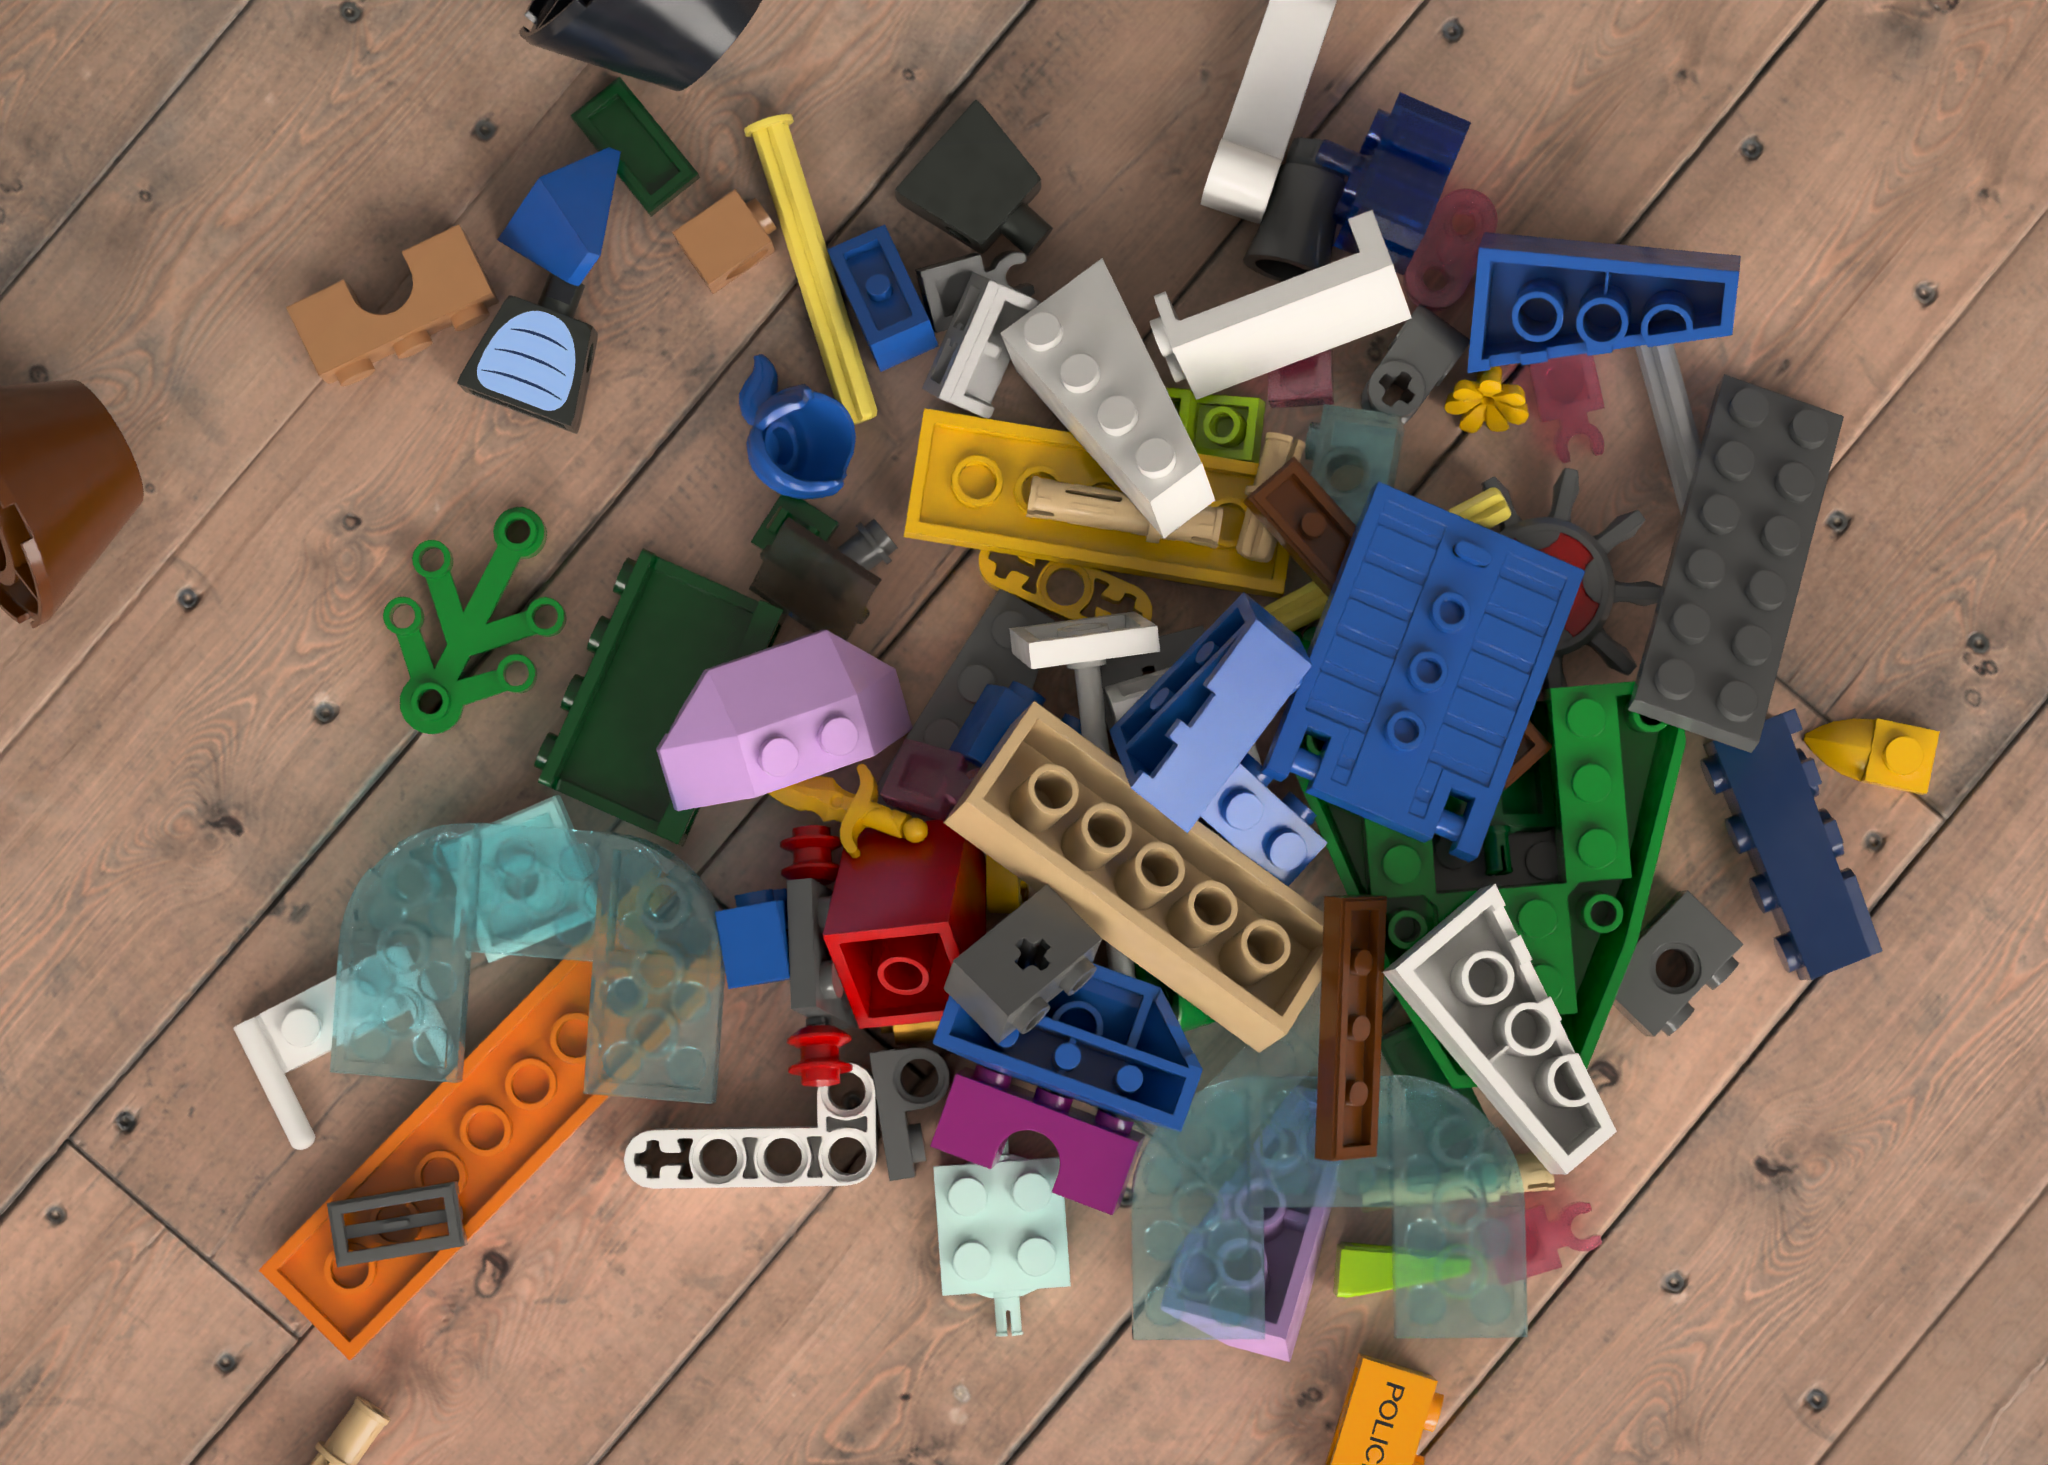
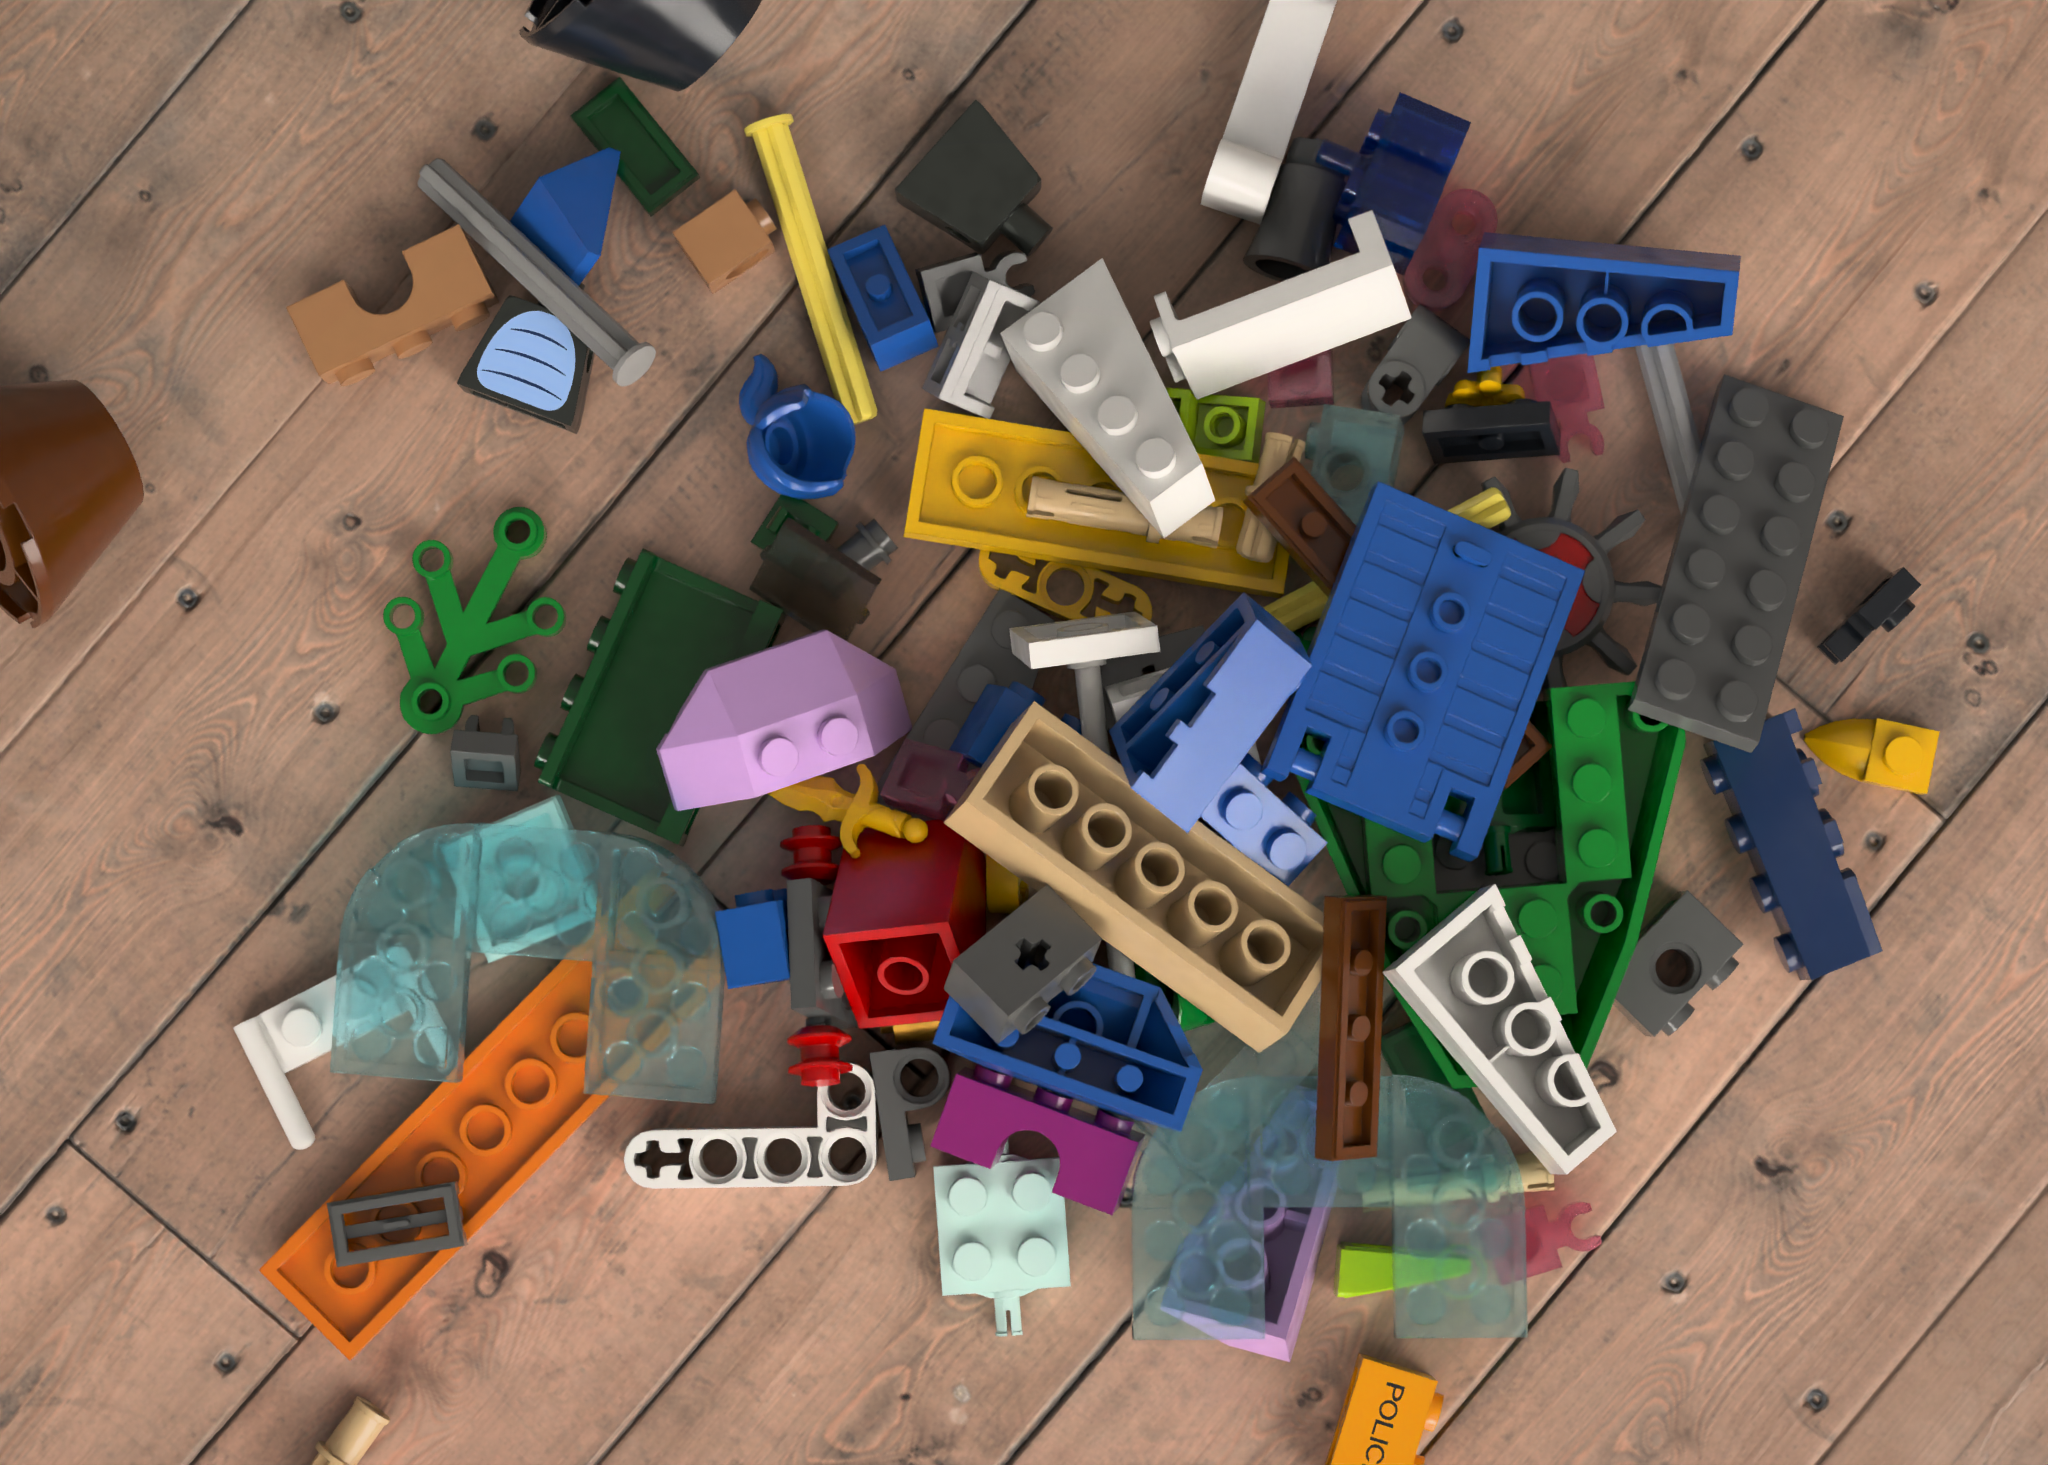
none -> light grey axle [417,158,656,387]
none -> dark grey tile [450,715,521,791]
none -> black plate [1422,399,1561,464]
none -> black plate [1817,567,1921,665]

